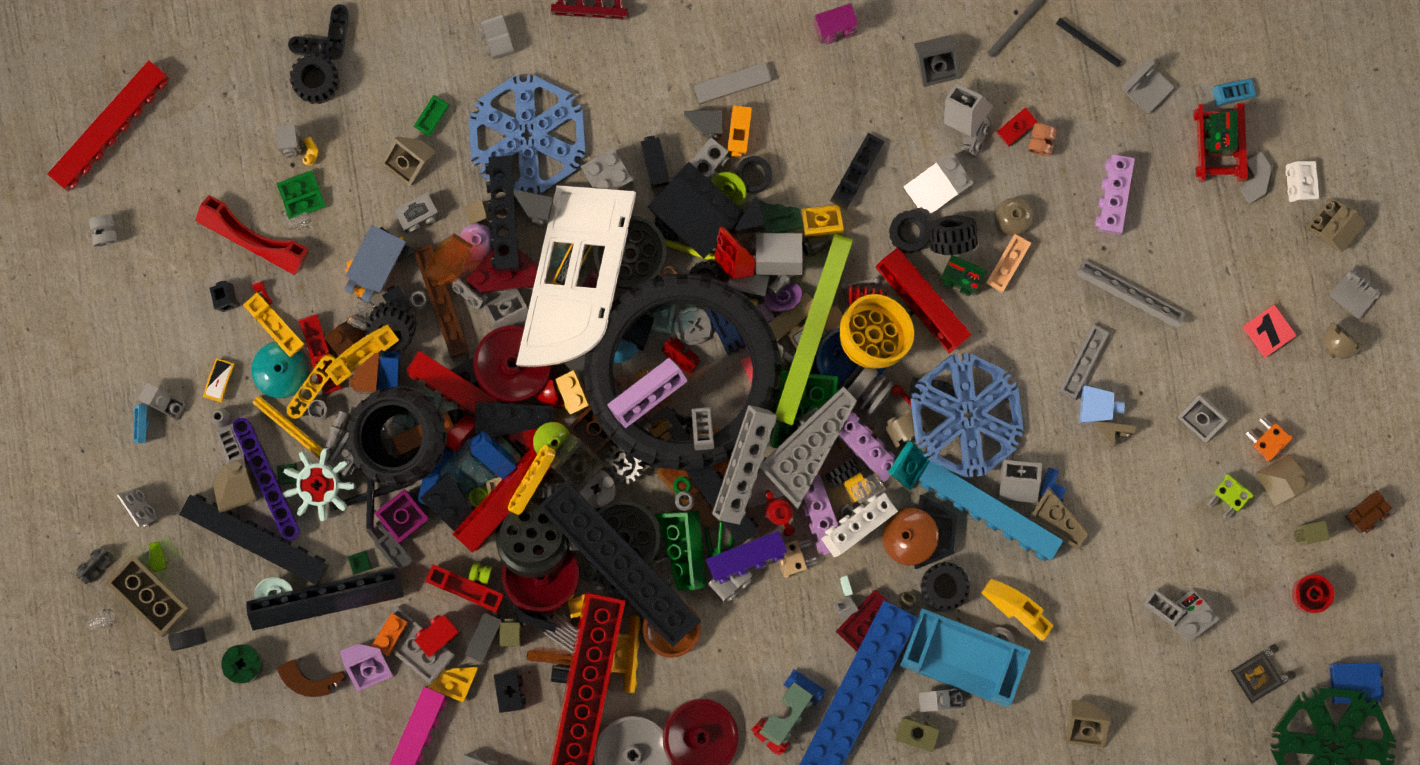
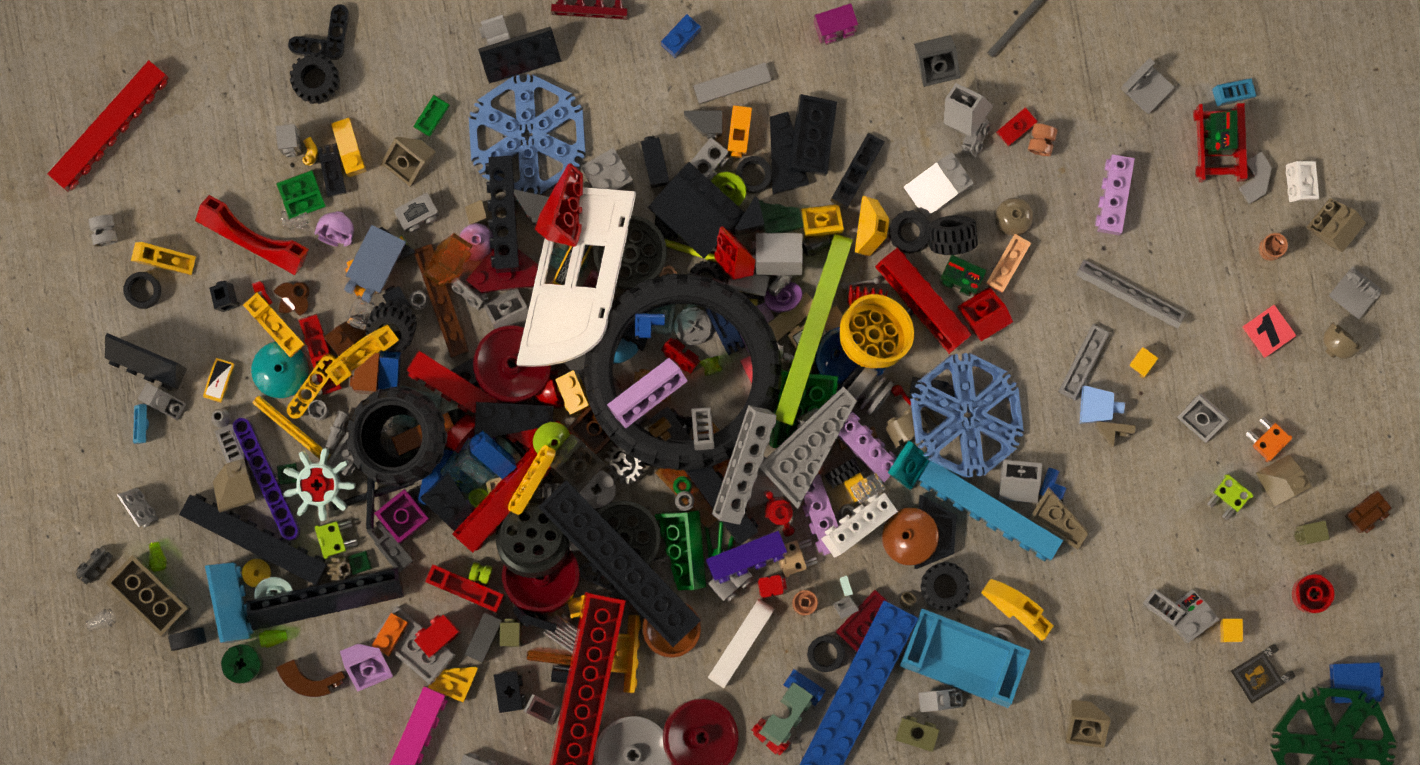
black bar [1056,18,1122,68] -> none
none -> black slope [104,333,187,391]
none -> black tyre [123,272,161,309]
none -> yellow slope [131,242,196,275]
none -> dark azure slope [205,562,253,643]
none -> yellow piece [242,559,271,588]
none -> clear neon green cone [258,630,287,649]
none -> reddish brown plate [274,282,310,316]
none -> lavender cylinder [315,211,354,247]
none -> lime piece [315,520,358,560]
none -> black hinge [318,143,347,198]
none -> dark tan gear [327,557,350,581]
none -> yellow slope [331,118,367,177]
none -> black plate [478,26,561,84]
none -> light grey slope [524,694,560,725]
none -> red wedge [535,163,583,247]
none -> blue piece [635,314,665,339]
none -> blue brick [661,14,701,58]
none -> clear neon green wheel [700,355,723,376]
none -> white beam [708,599,775,688]
none -> red brick [758,575,787,599]
none -> black wing [770,112,809,195]
none -> black plate [789,94,837,176]
none -> nougat wheel [792,590,818,616]
none -> black tyre [807,635,844,672]
none -> yellow slope [855,196,889,256]
none -> red slope [957,287,1013,342]
none -> yellow panel [1130,347,1158,378]
none -> yellow panel [1220,619,1243,642]
none -> nougat wheel [1259,233,1288,261]

